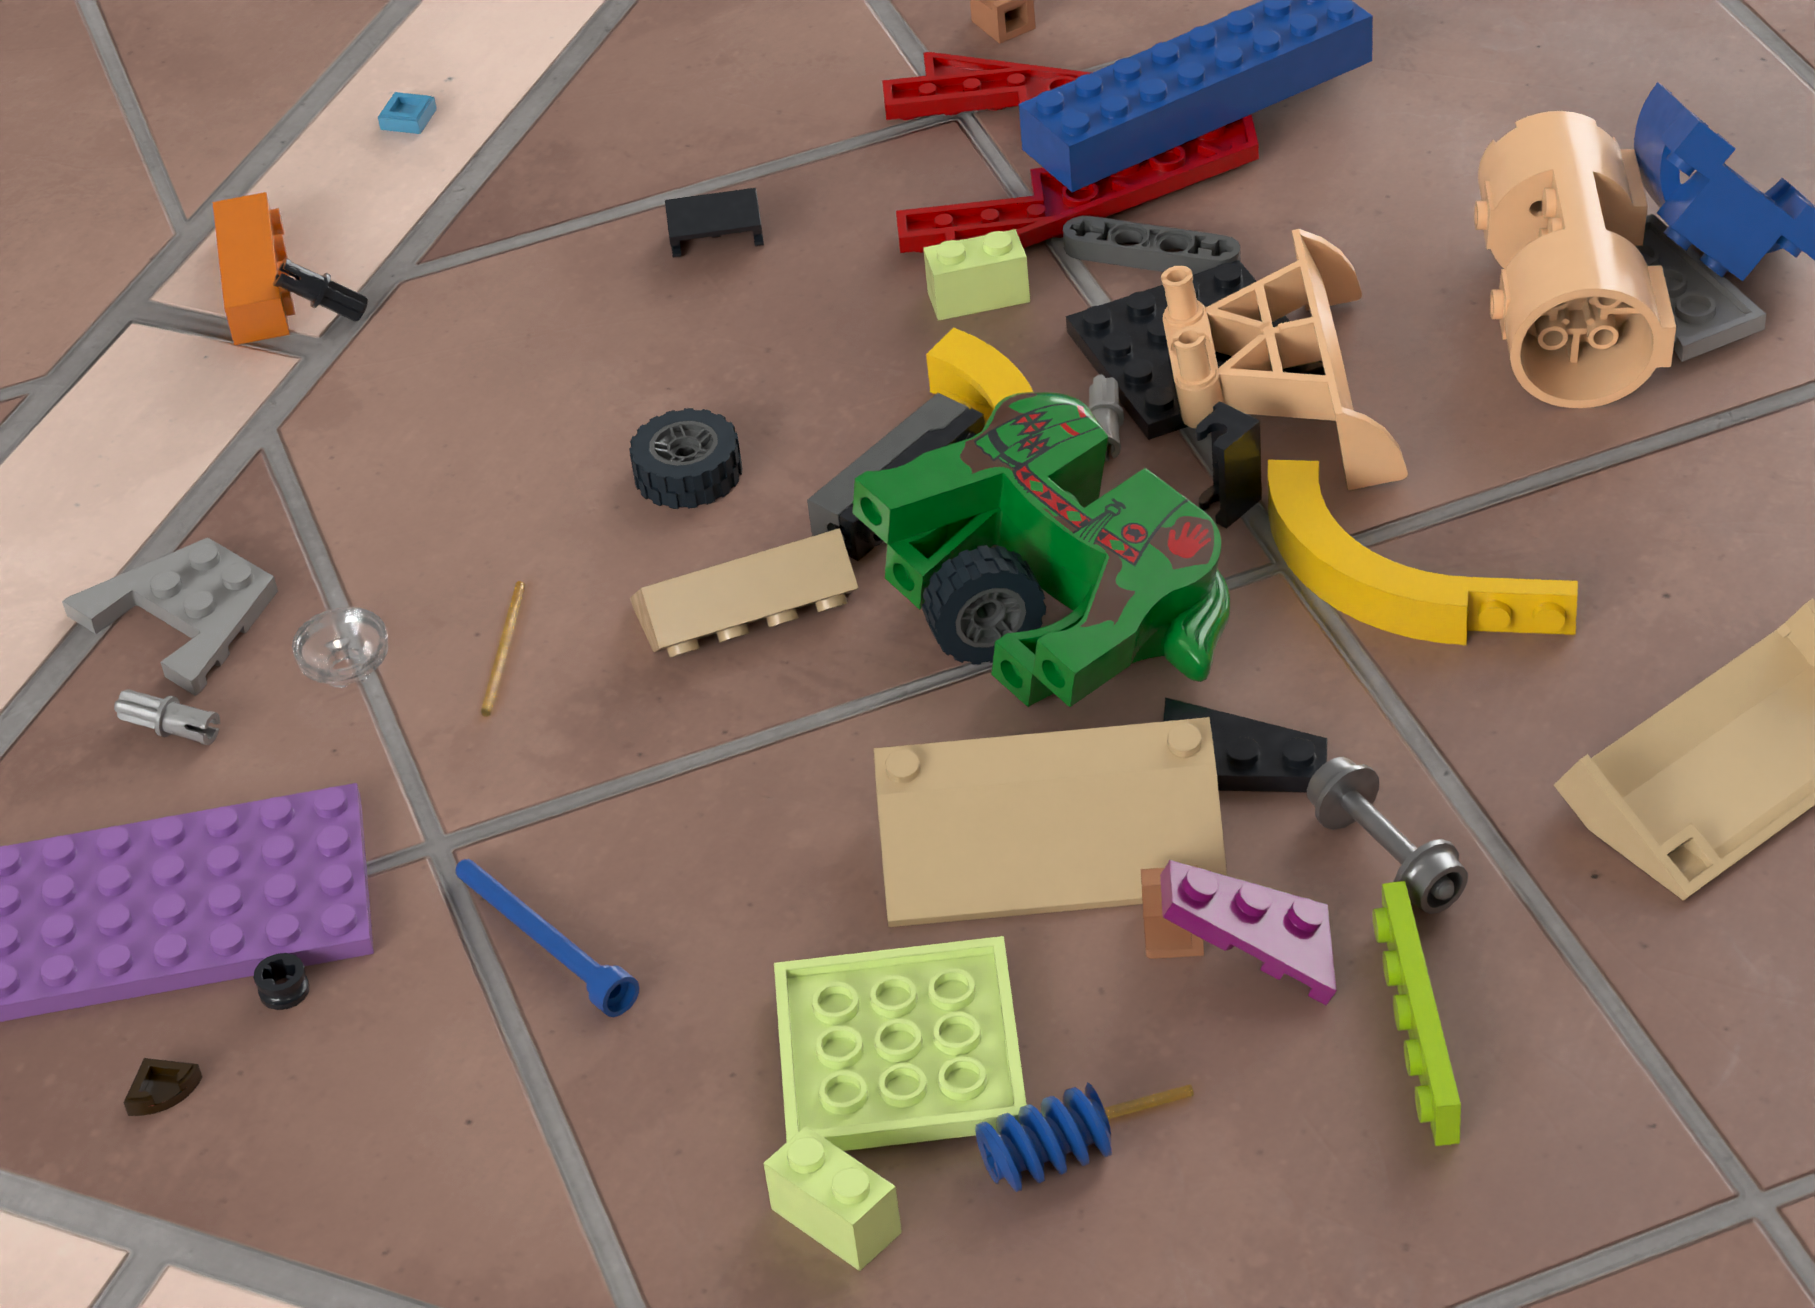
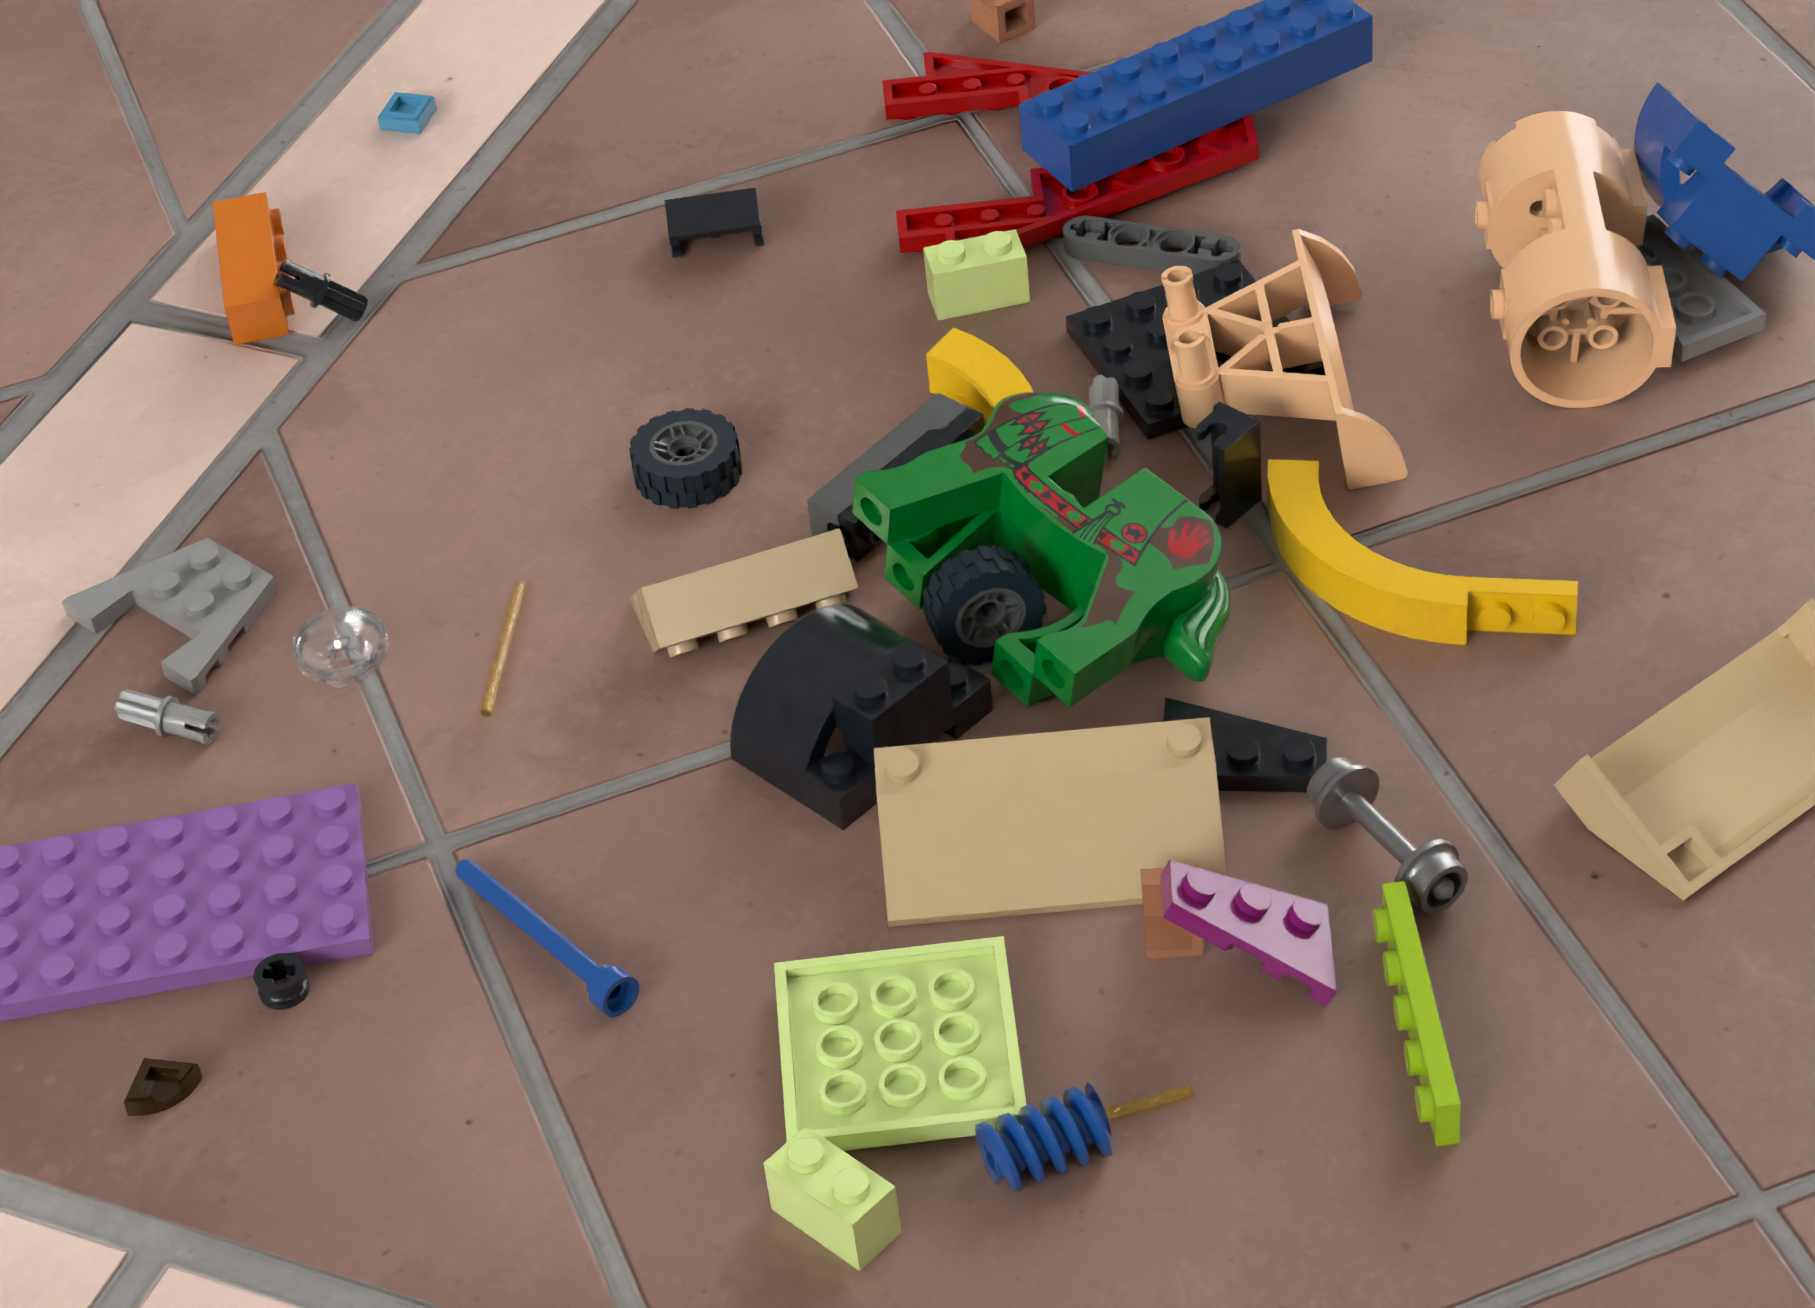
none -> black piece [730,604,993,830]

